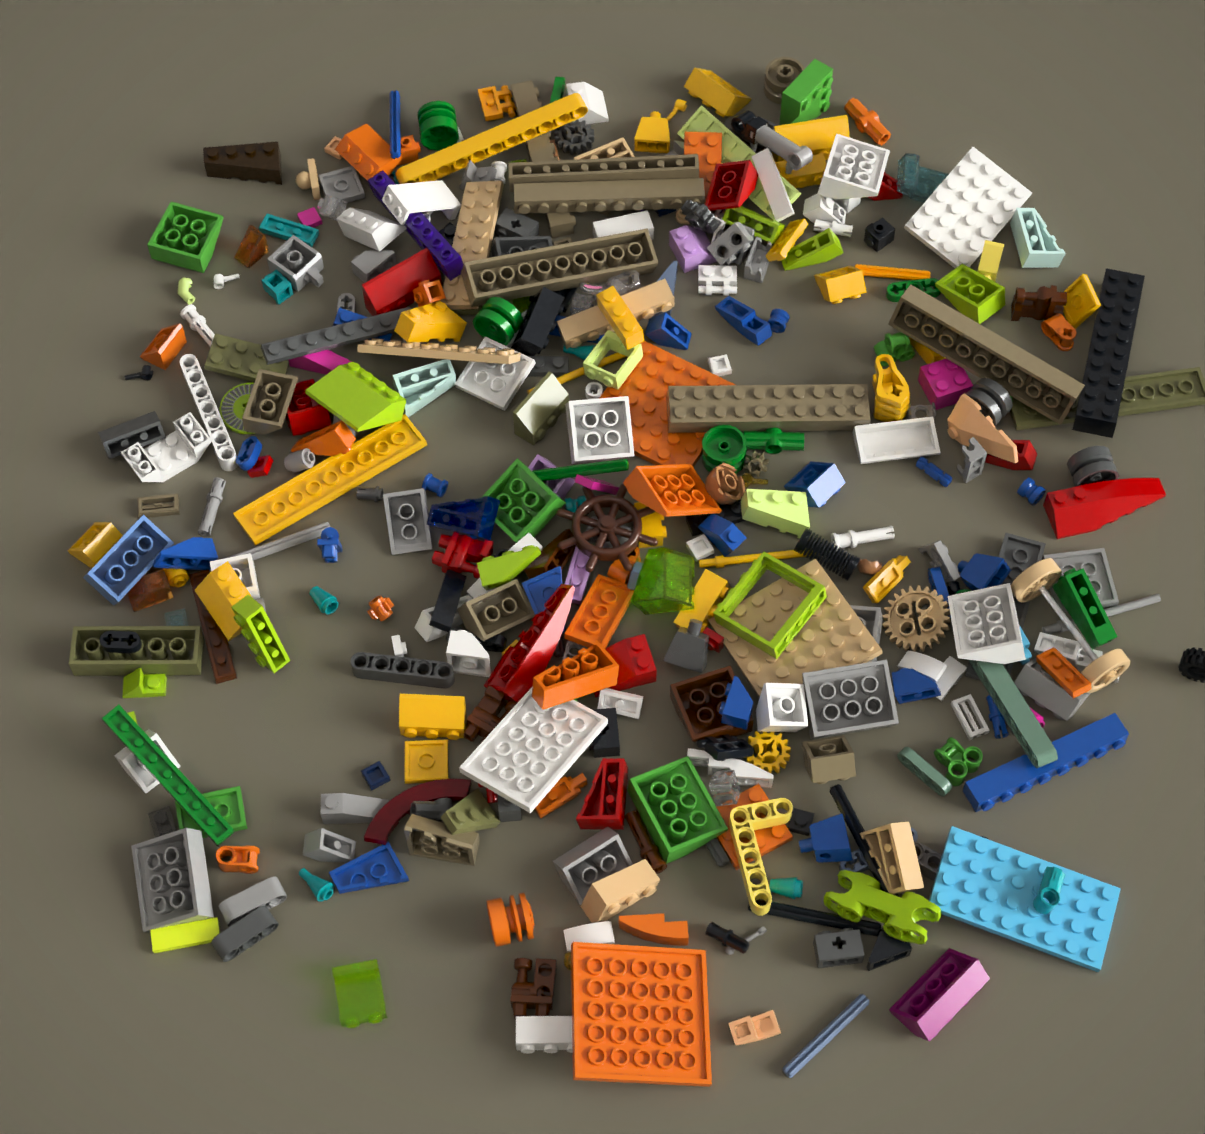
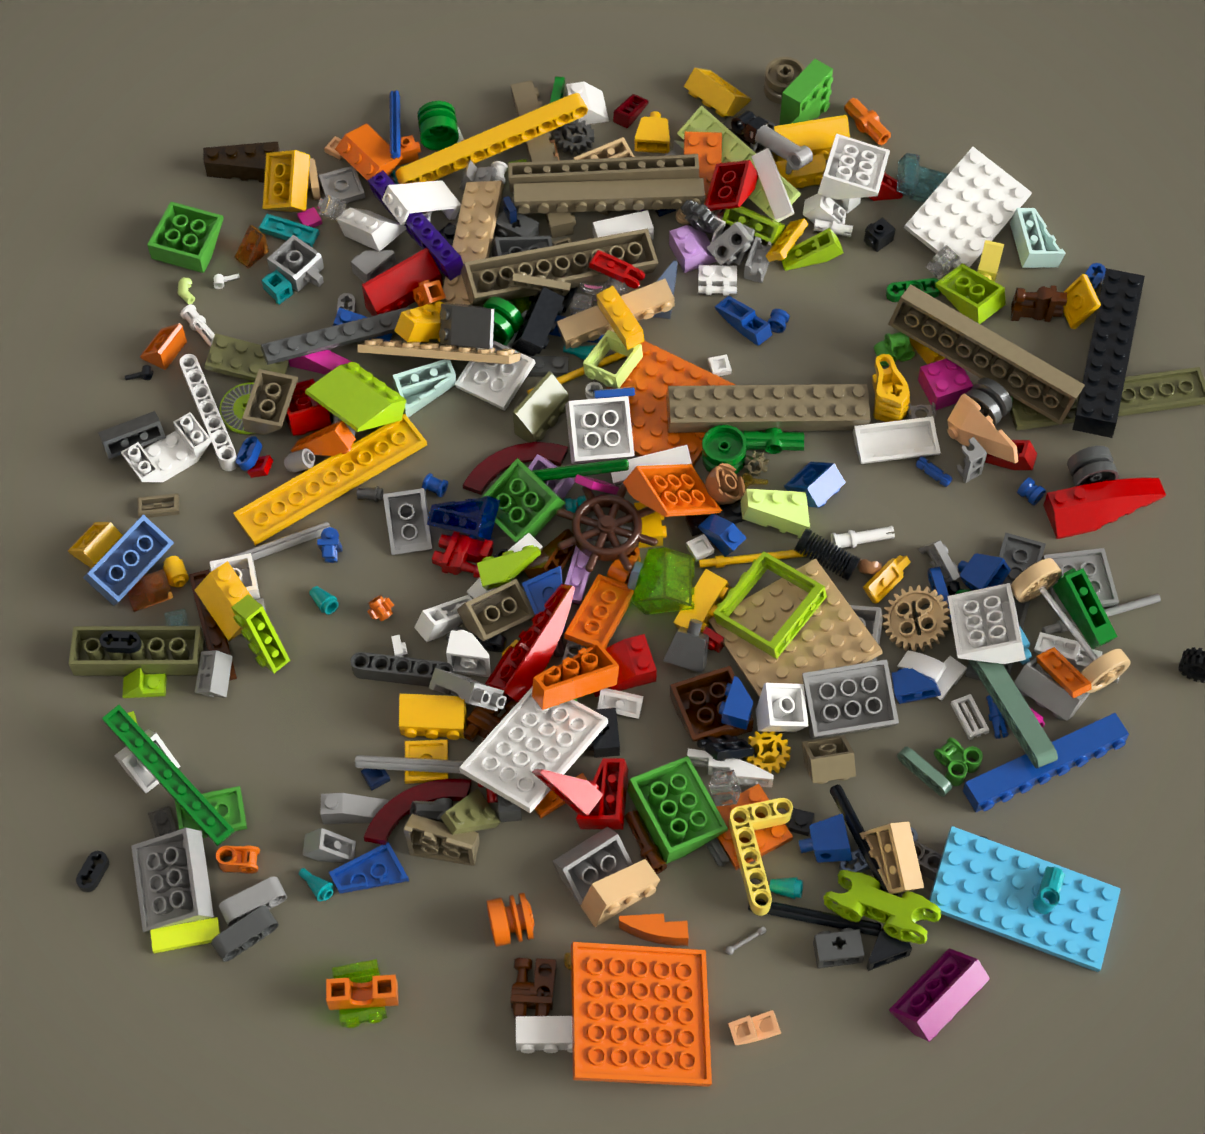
blue slope [153,537,218,570] -> none
light grey pin [198,477,226,537] -> none
black tile [429,569,467,633] -> none
light orange plate [477,85,516,121] -> none
white slope [563,921,615,953] -> none
blue slope [645,312,692,350] -> none
yellow hand [666,99,687,121] -> none
black axle [705,922,750,953] -> none
sand blue axle [782,994,870,1078] -> none
yellow slope [814,266,866,304] -> none
light orange axle [855,264,930,280] -> none
orange piece [1041,313,1076,351] -> none
none -> black beam [76,851,109,892]
none -> light grey hinge [195,650,233,698]
none -> yellow slope [263,150,310,212]
none -> orange arch [326,975,398,1010]
none -> light grey axle [355,755,465,774]
none -> light grey hips [429,668,507,711]
none -> dark grey slope [439,304,494,349]
none -> dark red tile [463,442,569,495]
none -> dark blue tile [503,196,517,224]
none -> dark tan plate [508,272,571,296]
none -> slope [532,769,603,816]
none -> red hinge [589,250,645,289]
none -> blue tile [593,387,635,399]
none -> white tile [611,445,692,485]
none -> dark red slope [613,94,649,128]
none -> clear brick [926,245,960,280]
none -> blue beam [1085,263,1106,292]

